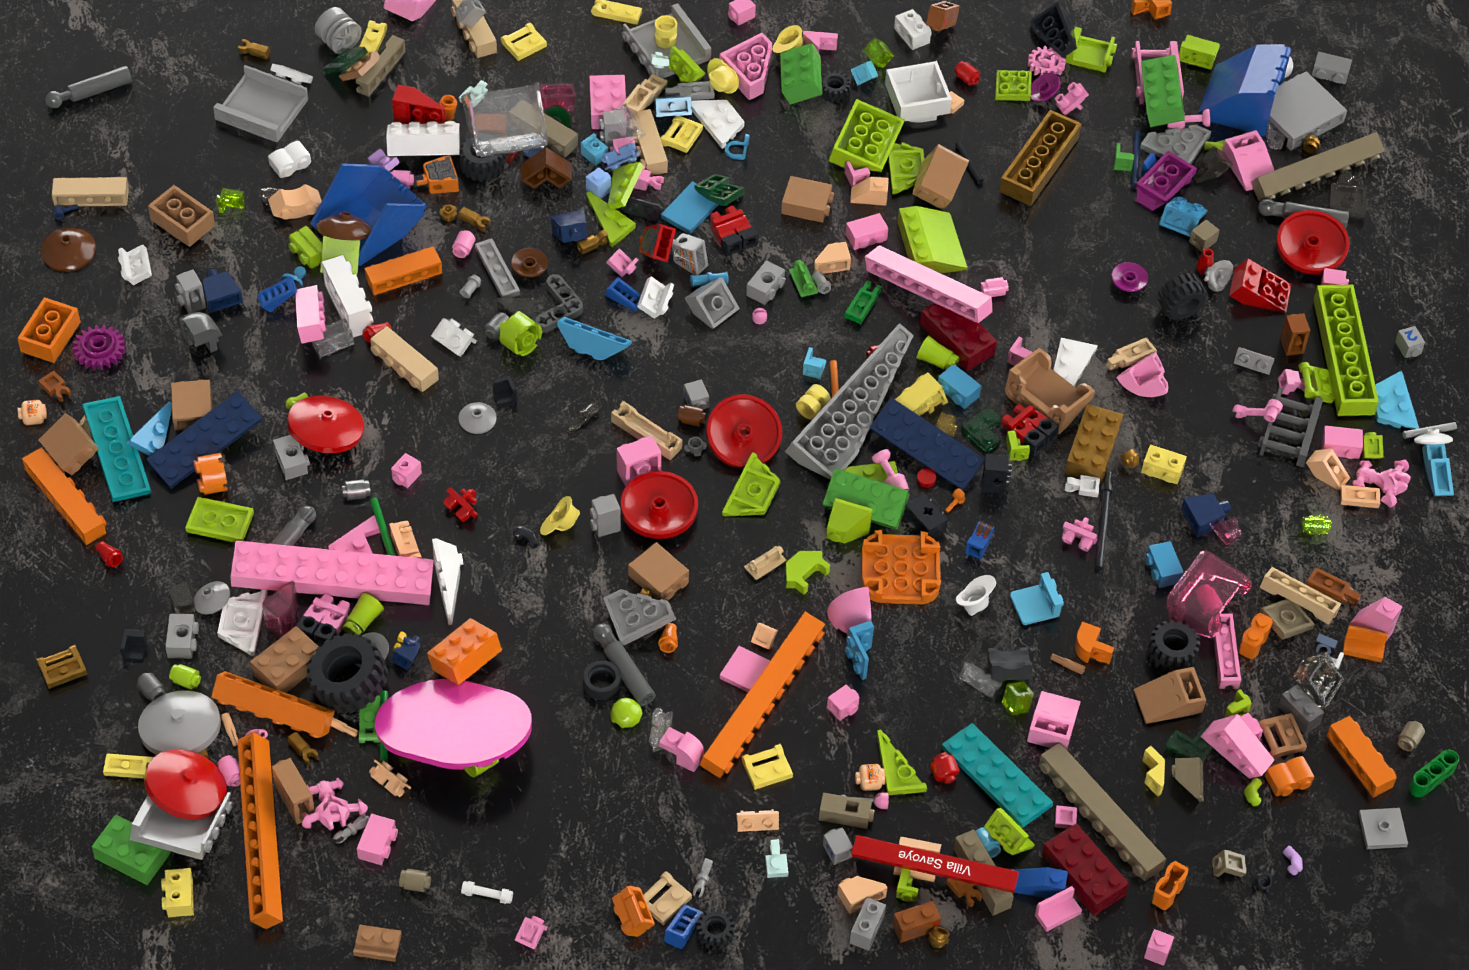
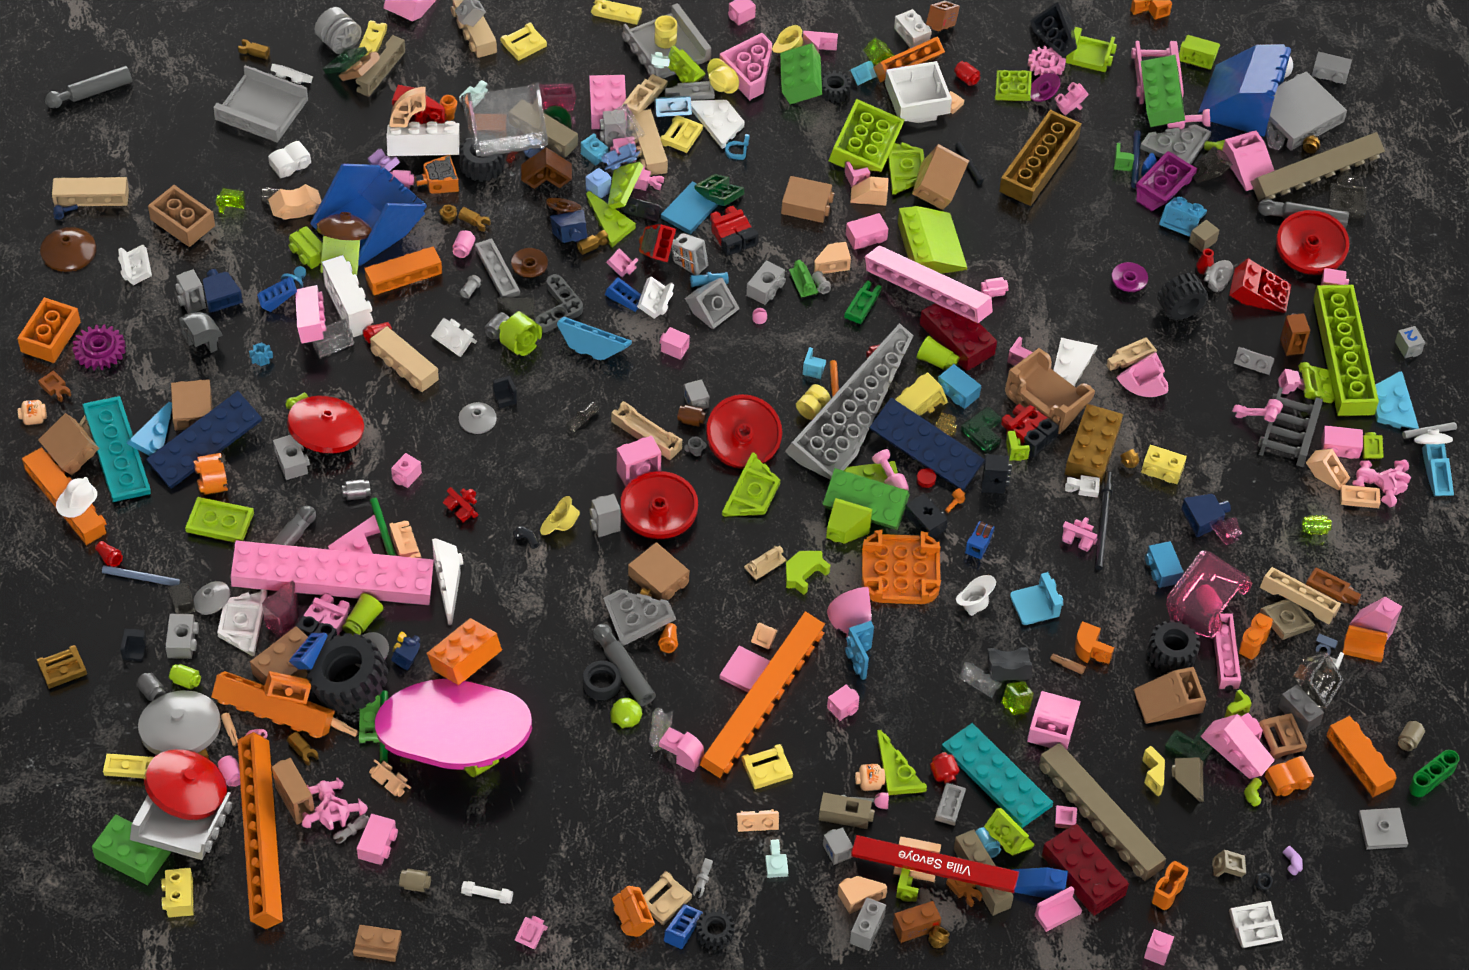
none -> white piece [56,477,97,518]
none -> sand blue bar [102,565,180,587]
none -> dark azure gear [249,342,273,366]
none -> orange brick [264,671,311,705]
none -> blue slope [289,633,328,669]
none -> light nougat brick [389,87,426,127]
none -> reddish brown dish [546,198,582,214]
none -> bright pink brick [659,327,690,360]
none -> orange brick [873,36,945,83]
none -> light grey plate [935,783,966,826]
none -> white slope [1229,901,1283,948]

